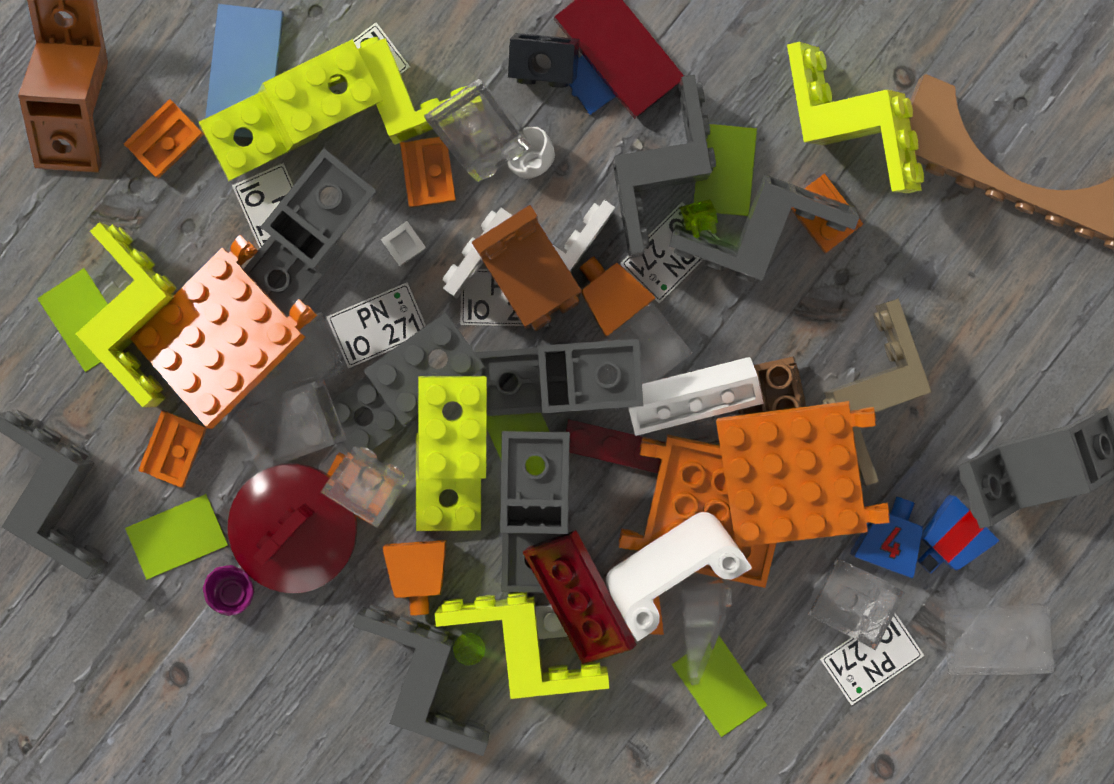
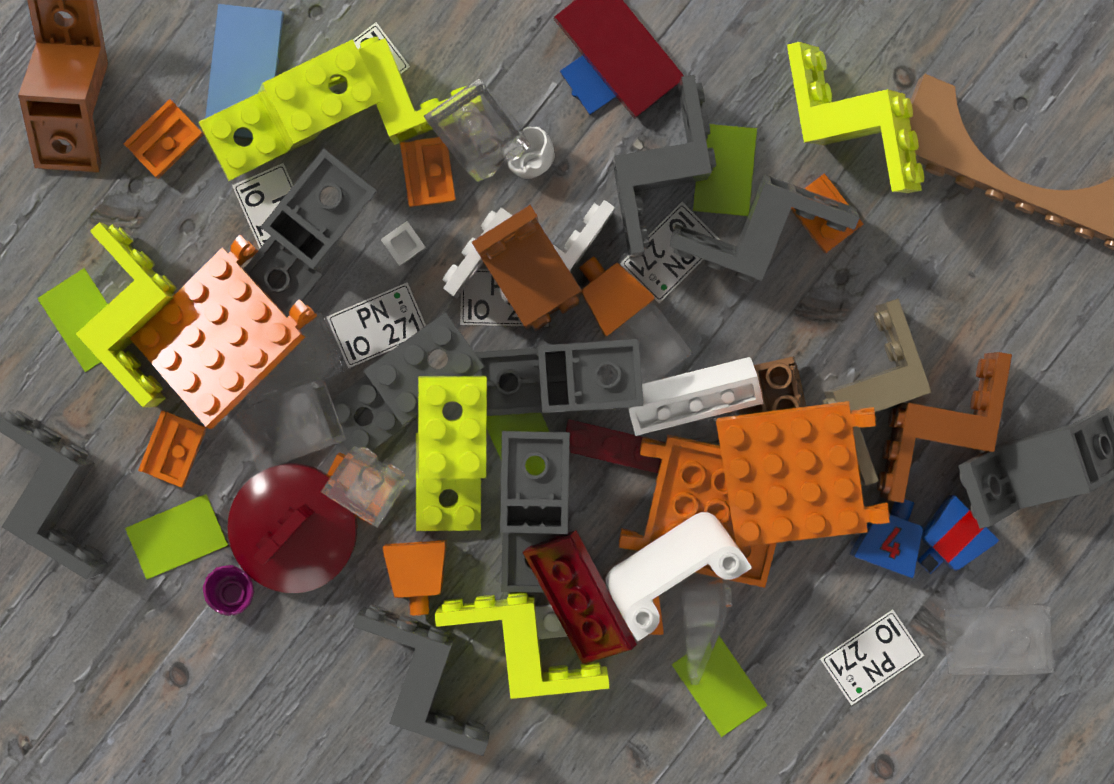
clear neon green plate [453,633,486,666] -> none
black brick [508,33,580,88] -> none
clear neon green plate [679,199,718,238] -> none
clear slope [808,558,905,650] -> none
none -> dark orange bracket [877,352,1012,503]

